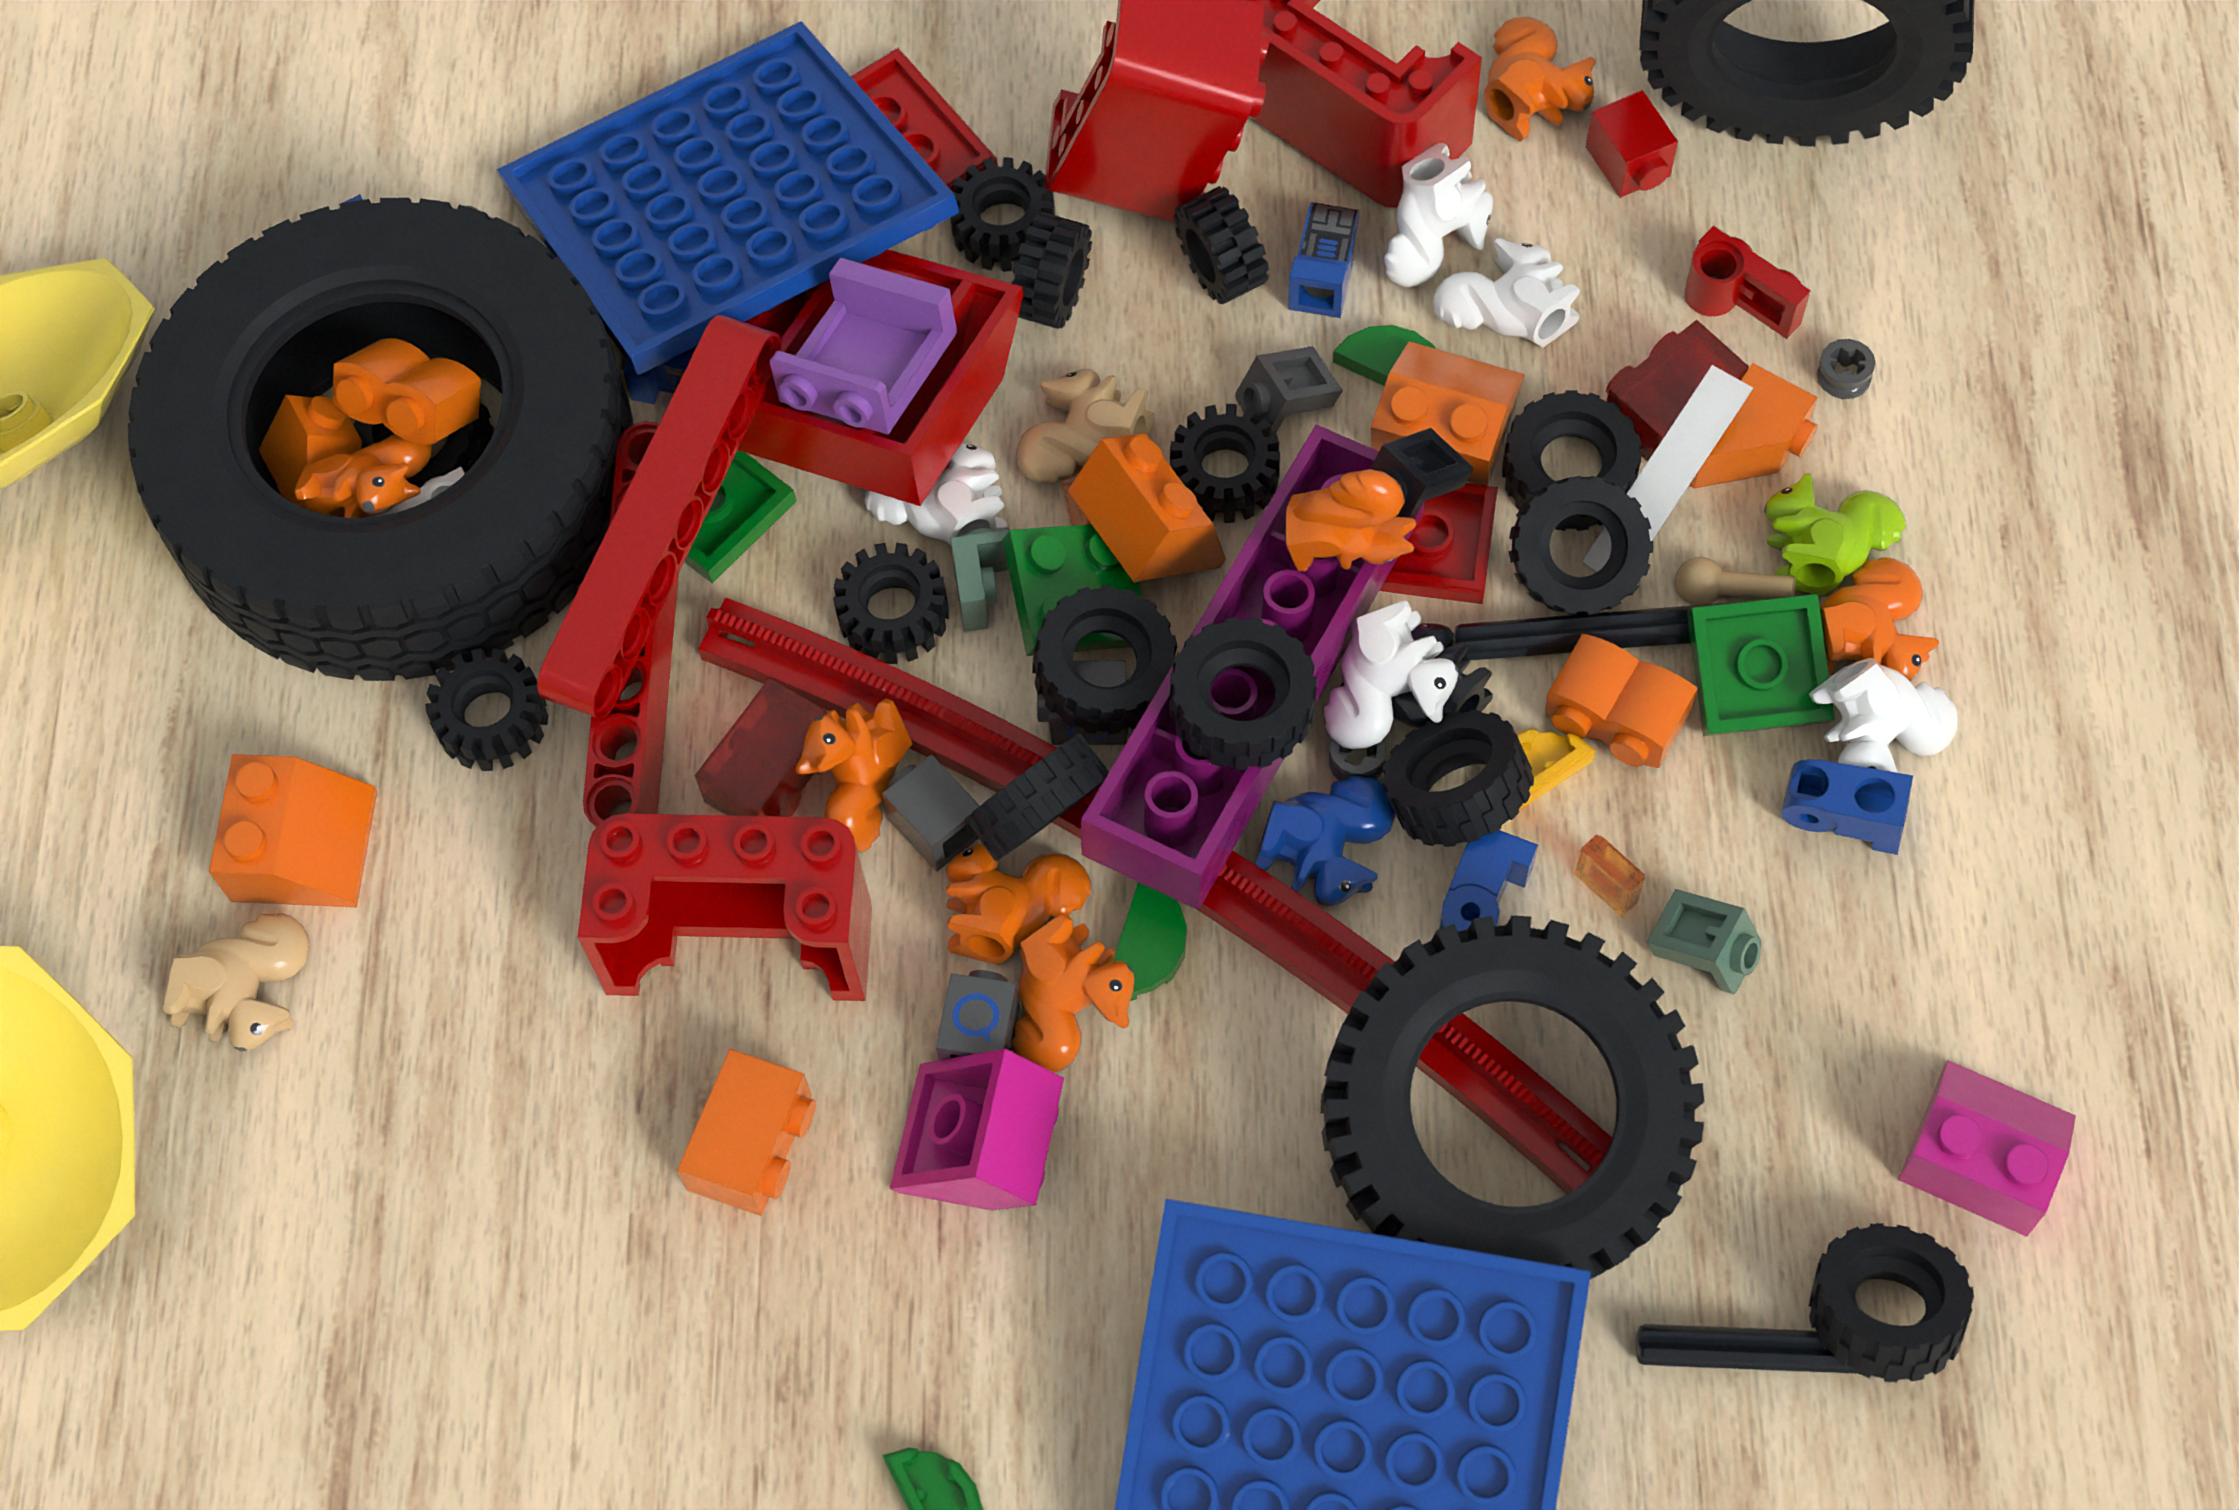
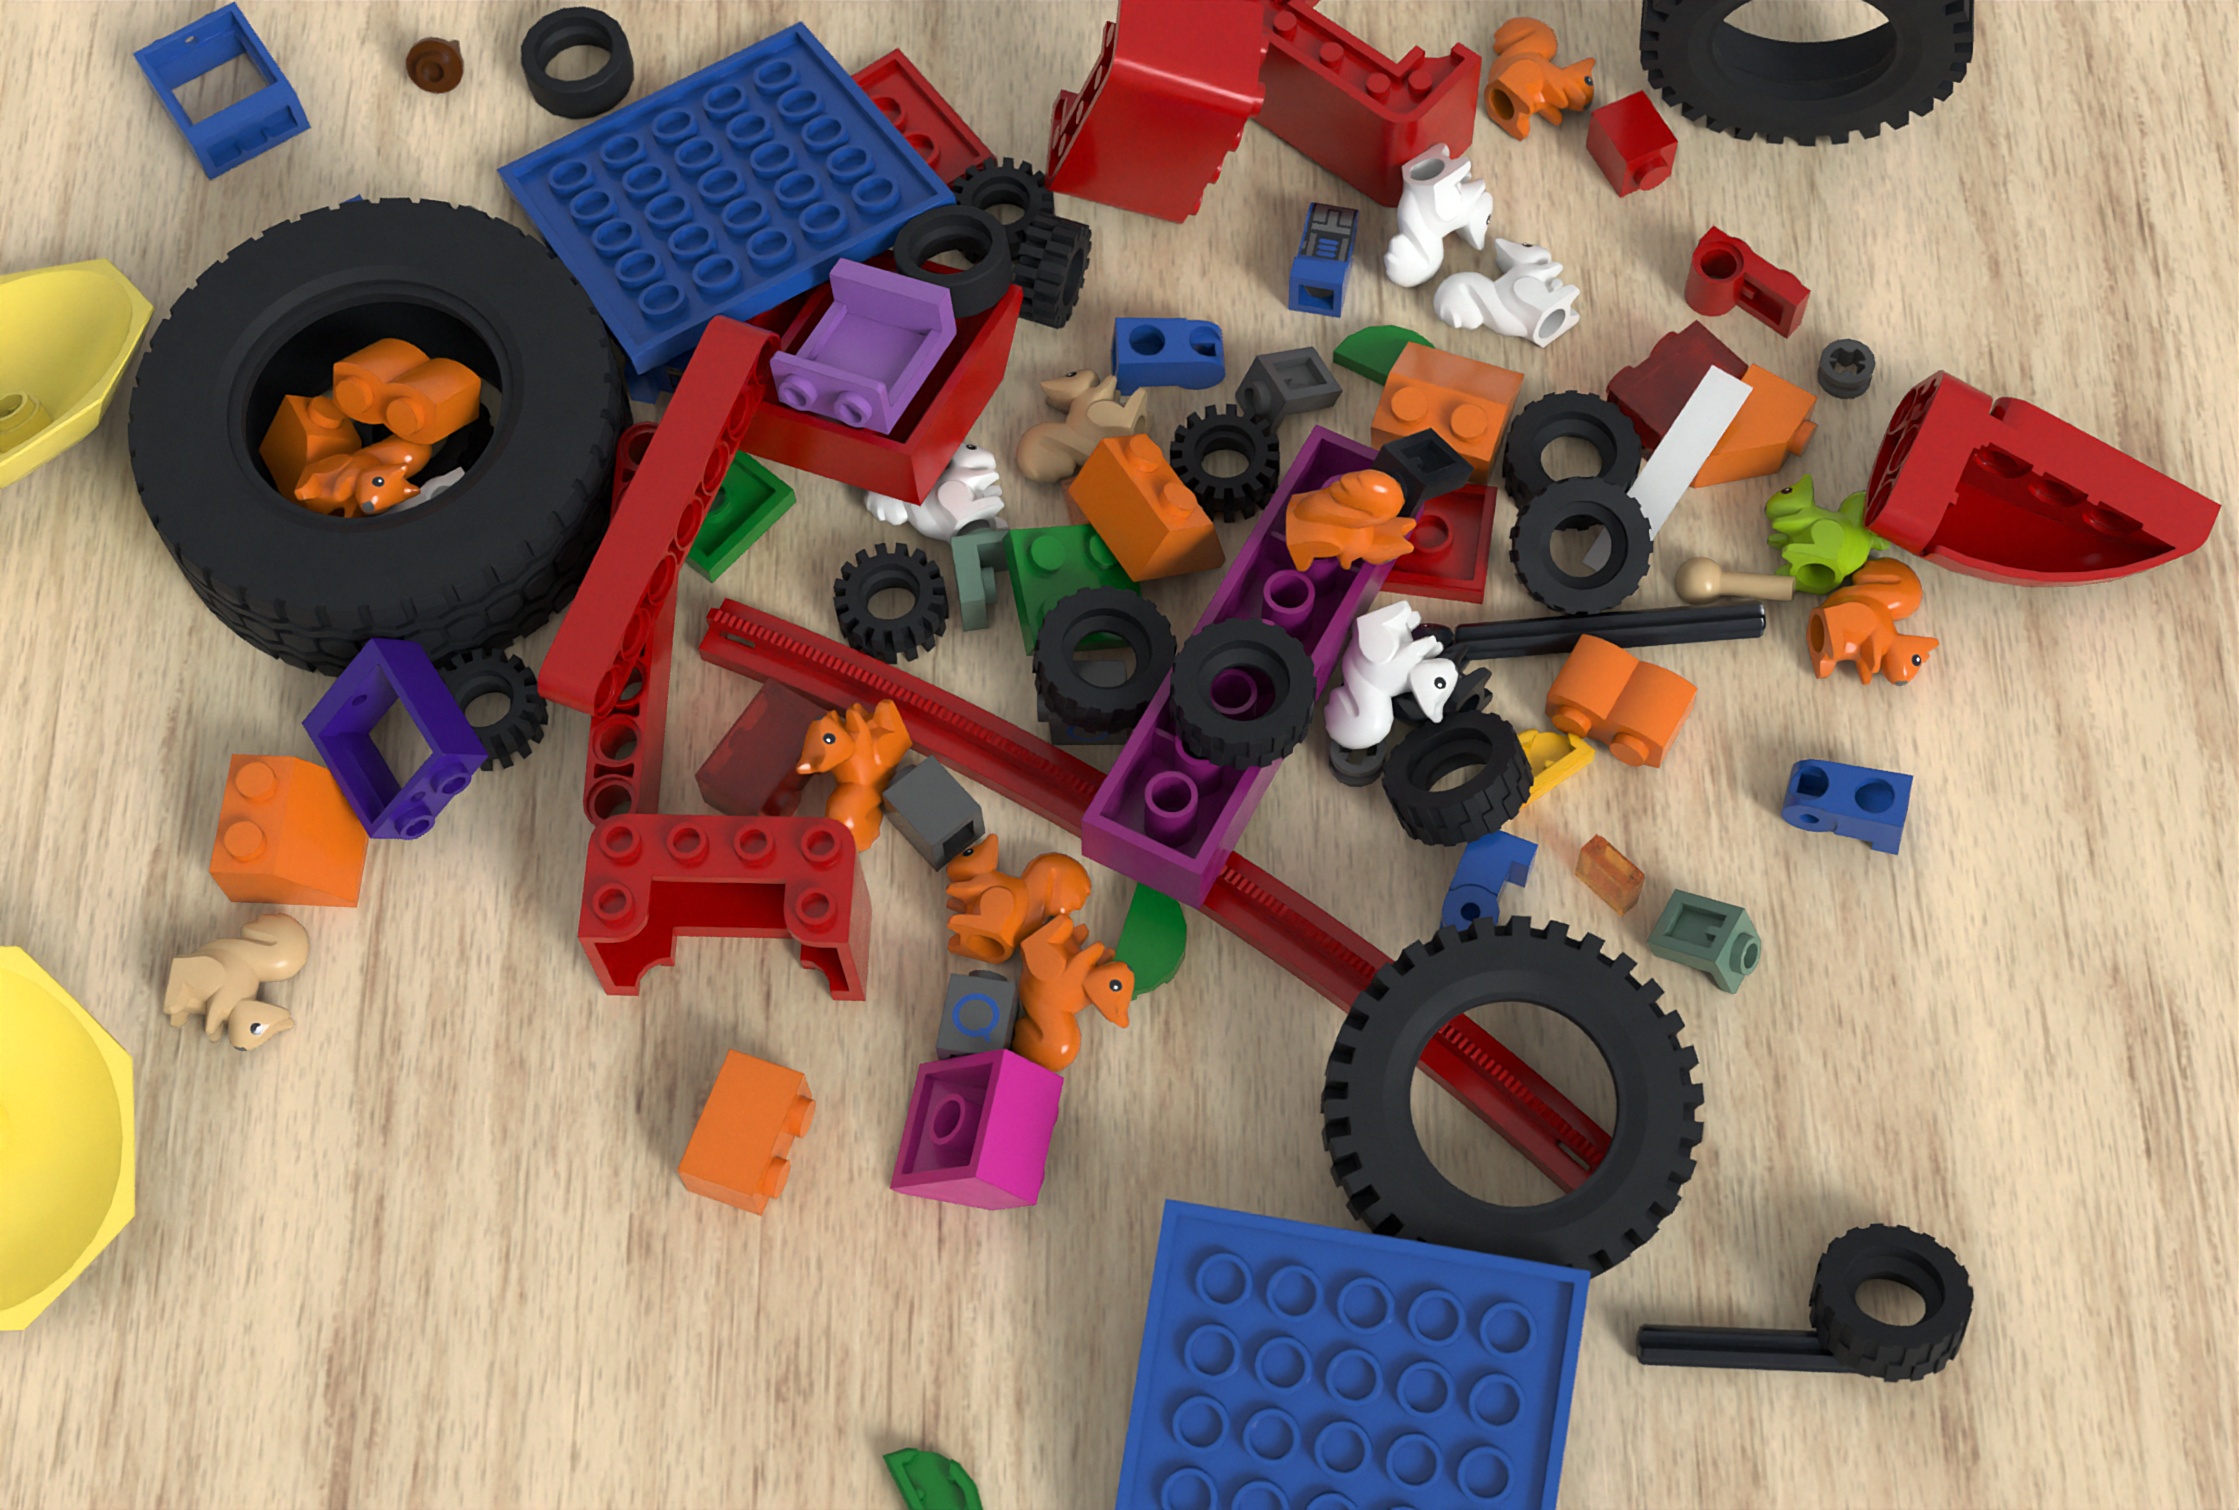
black tyre [965,734,1109,862] -> none
black tyre [1173,186,1269,304] -> none
blue animal [1255,775,1395,907] -> none
green plate [1687,594,1835,737] -> none
white animal [1809,658,1958,773] -> none
dark pink slope [1898,1060,2076,1237] -> none
none -> blue window [132,1,311,181]
none -> dark purple window [302,637,489,840]
none -> reddish brown plate [406,37,465,94]
none -> black tyre [521,6,634,119]
none -> black tyre [893,205,1013,319]
none -> blue leg [1110,318,1226,396]
none -> red panel [1863,370,2222,587]

